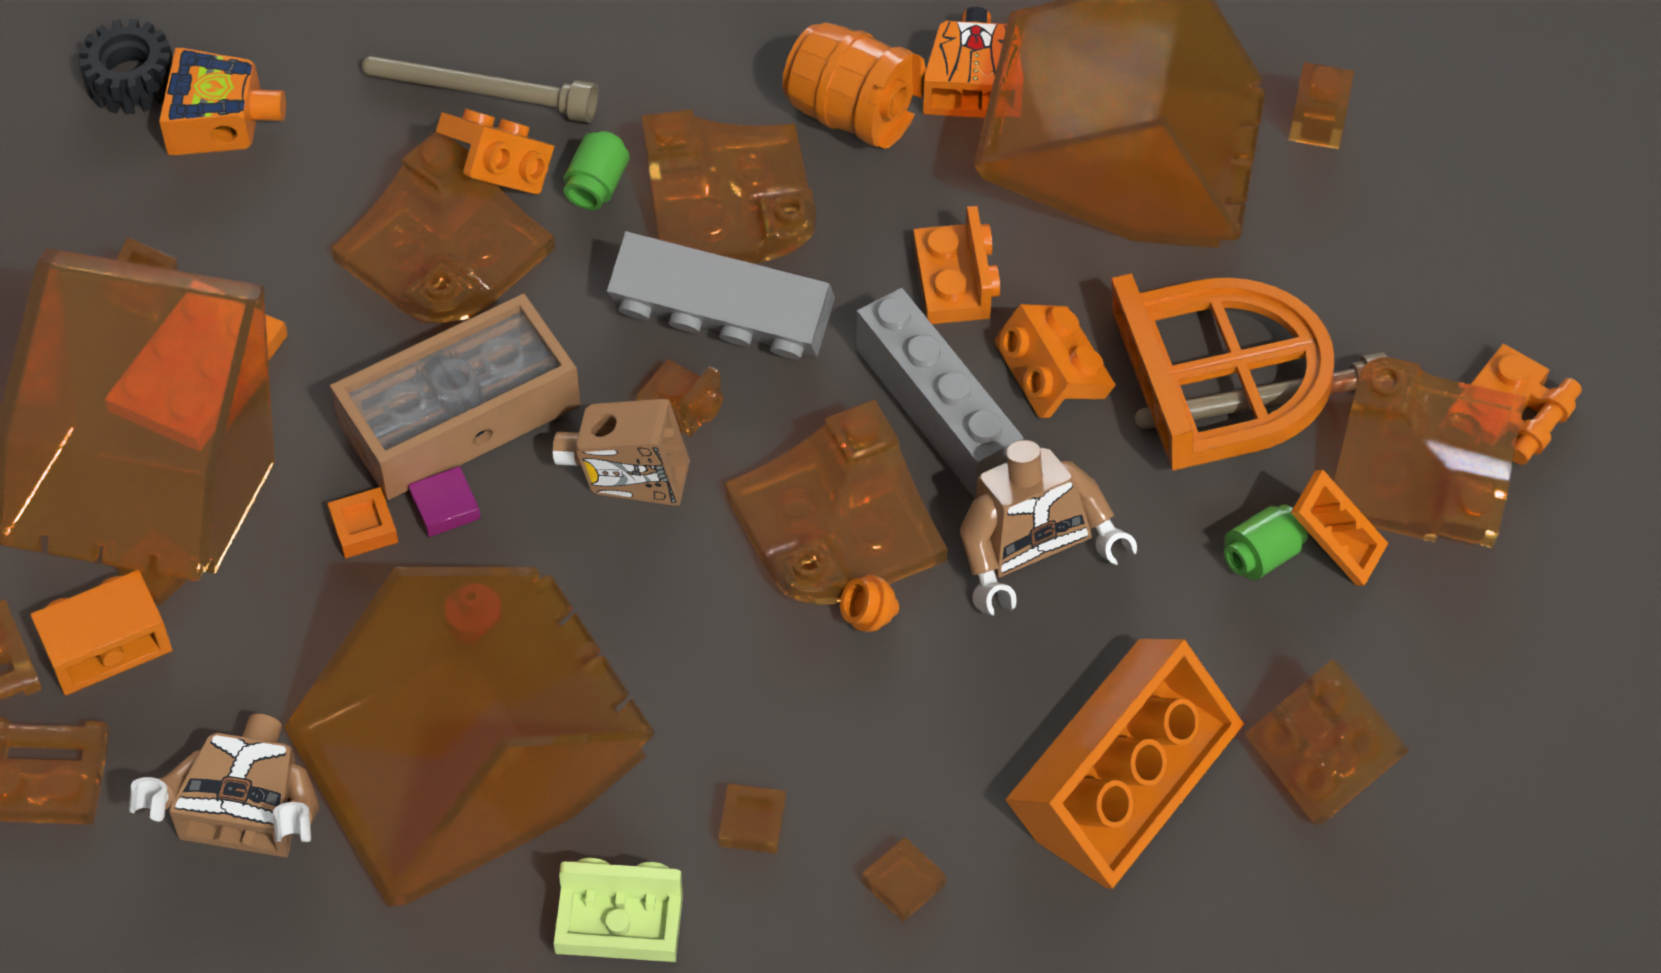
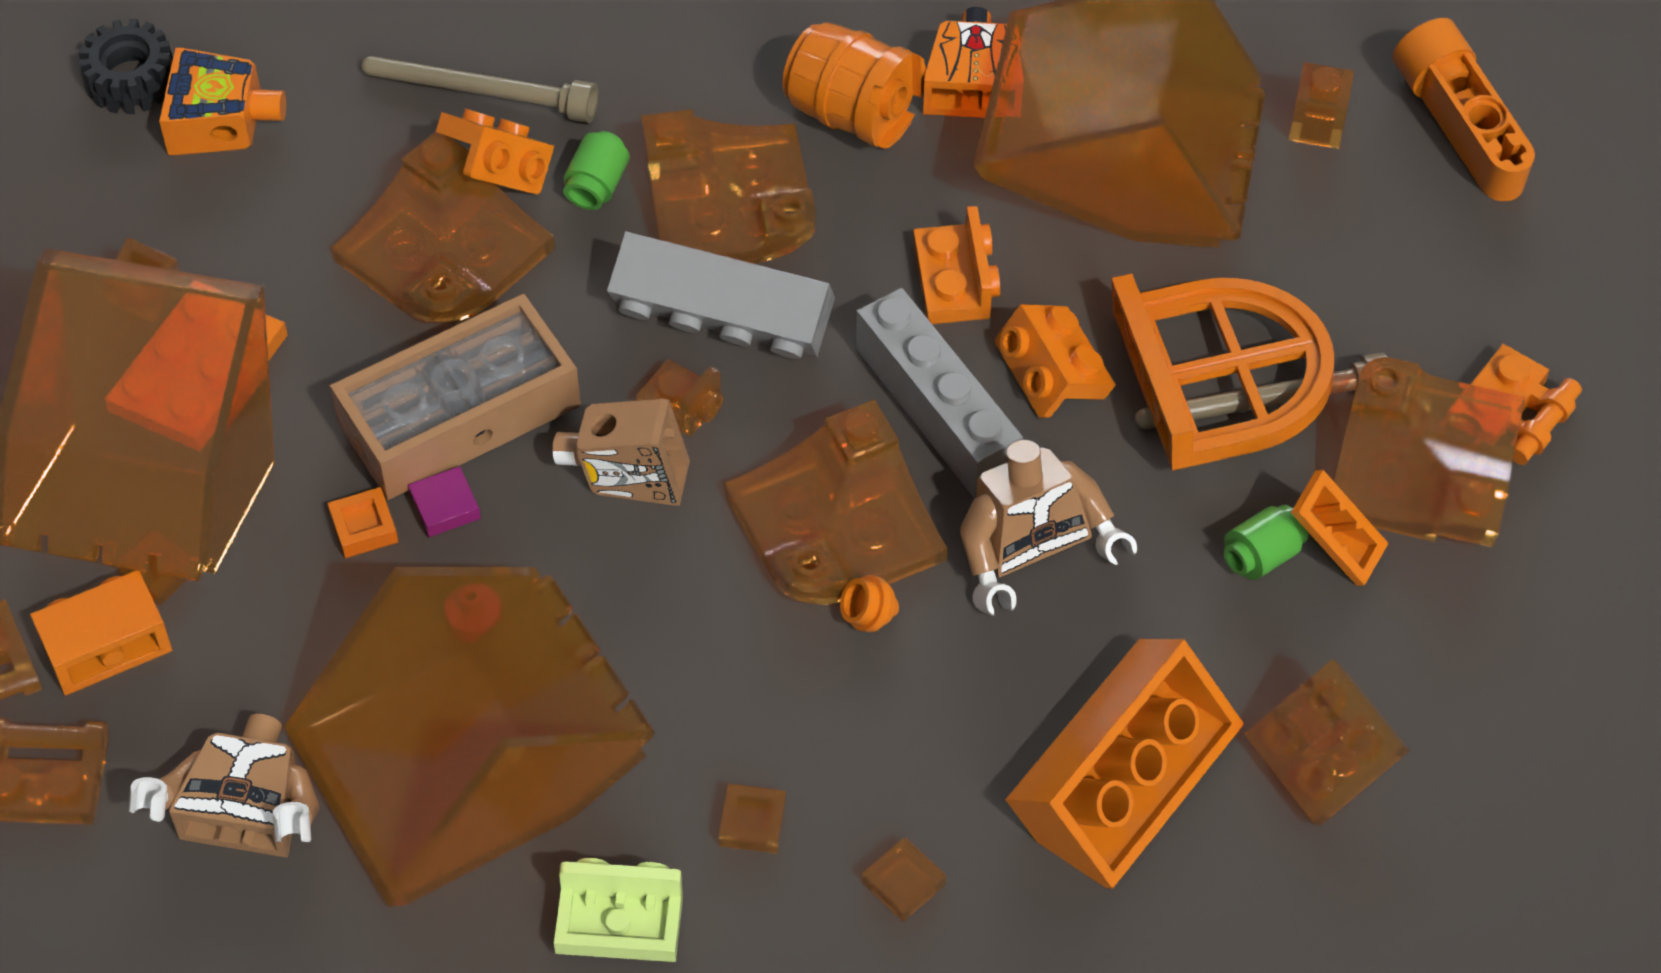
none -> orange beam [1392,18,1535,201]

